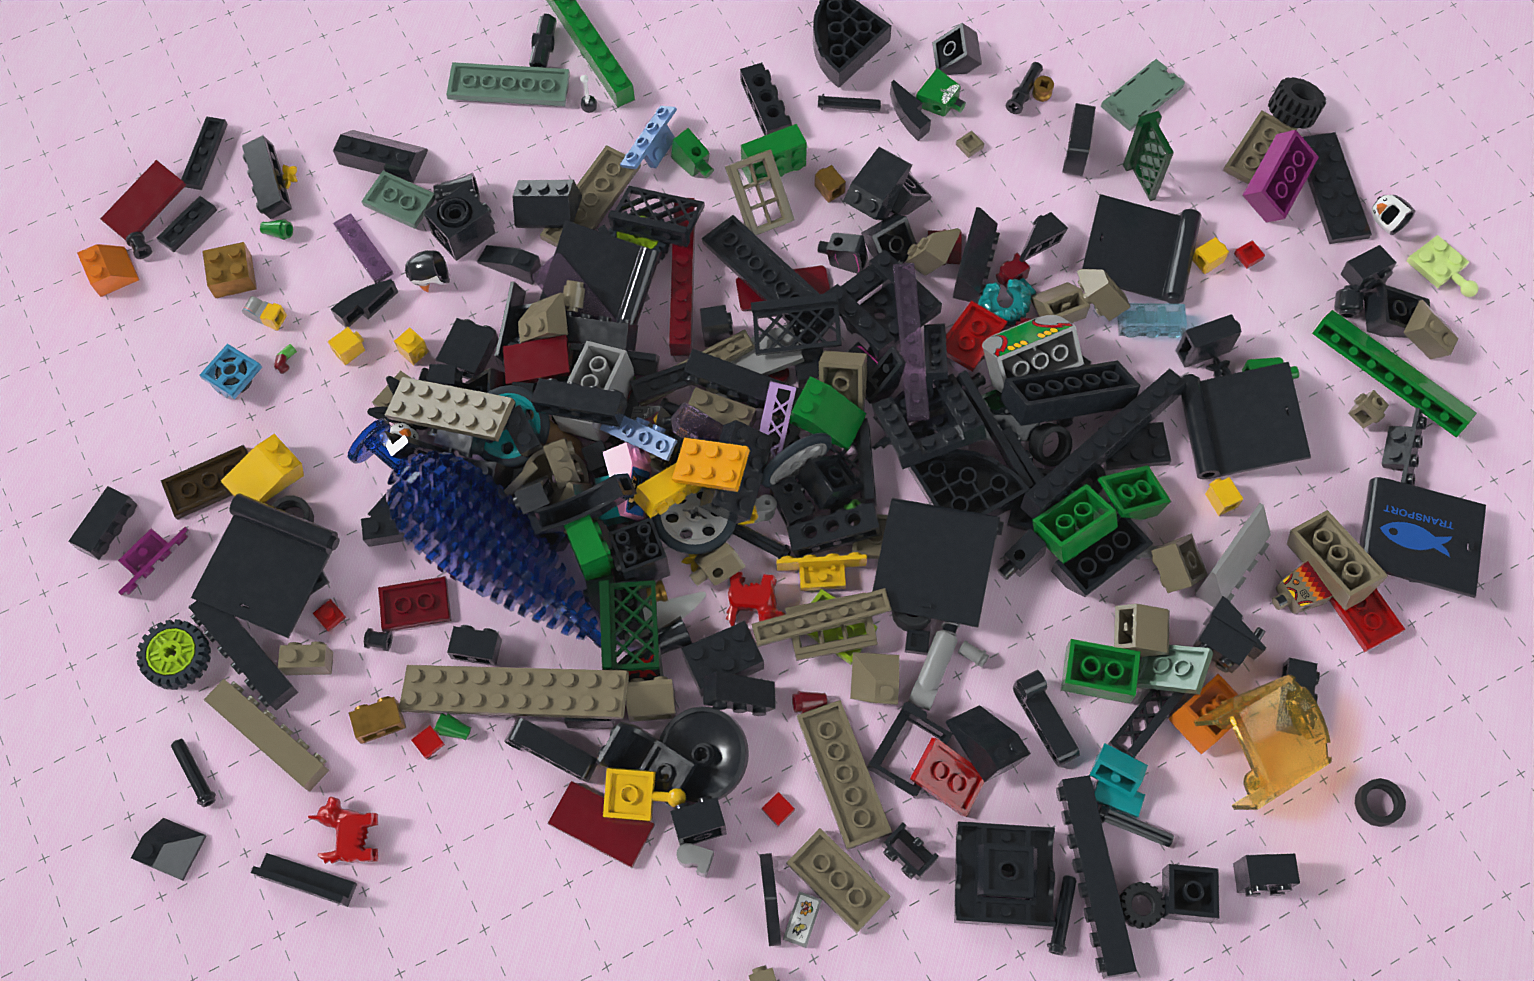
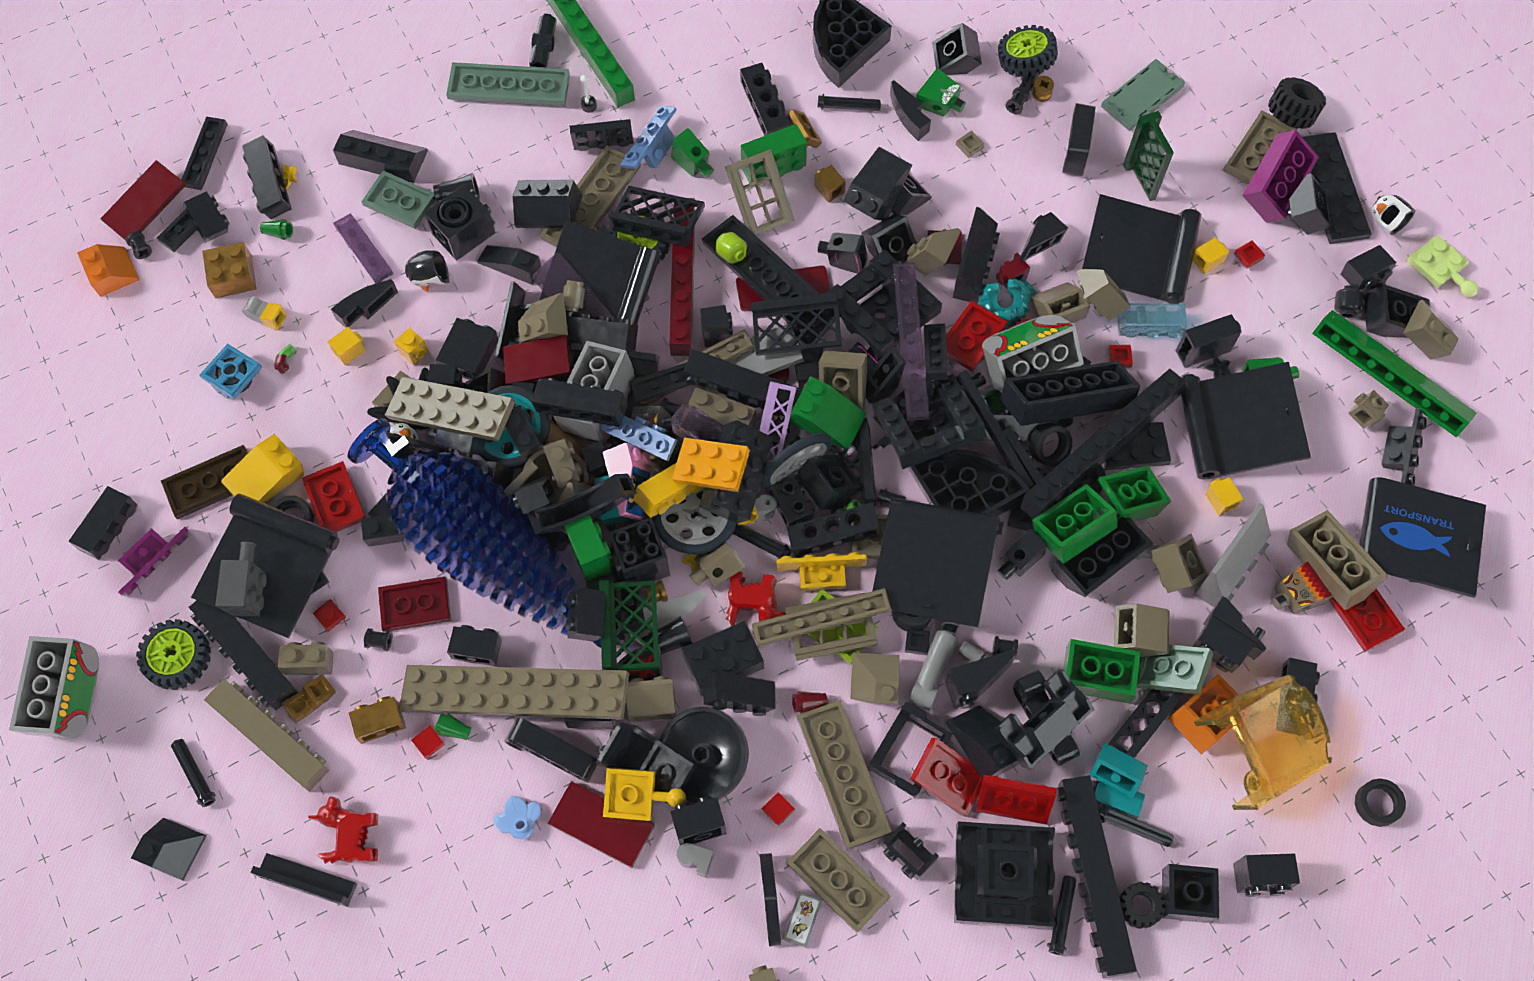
none -> light grey brick [9,636,99,739]
none -> black brick [183,191,230,243]
none -> dark grey brick [215,542,267,616]
none -> pearl gold slope [282,674,336,724]
none -> red plate [302,461,366,532]
none -> light blue plate [493,796,541,840]
none -> black brick [566,587,605,642]
none -> black plate [569,119,634,151]
none -> lime head [716,232,747,264]
none -> pearl gold plate [787,109,822,148]
none -> black pin [876,488,906,506]
none -> black slope [945,648,1017,708]
none -> red plate [976,775,1056,825]
none -> black bush [992,636,1018,660]
none -> black bracket [994,669,1095,770]
none -> black wheel [998,25,1058,77]
none -> red plate [1108,345,1133,368]
none -> black slope [1288,173,1331,235]

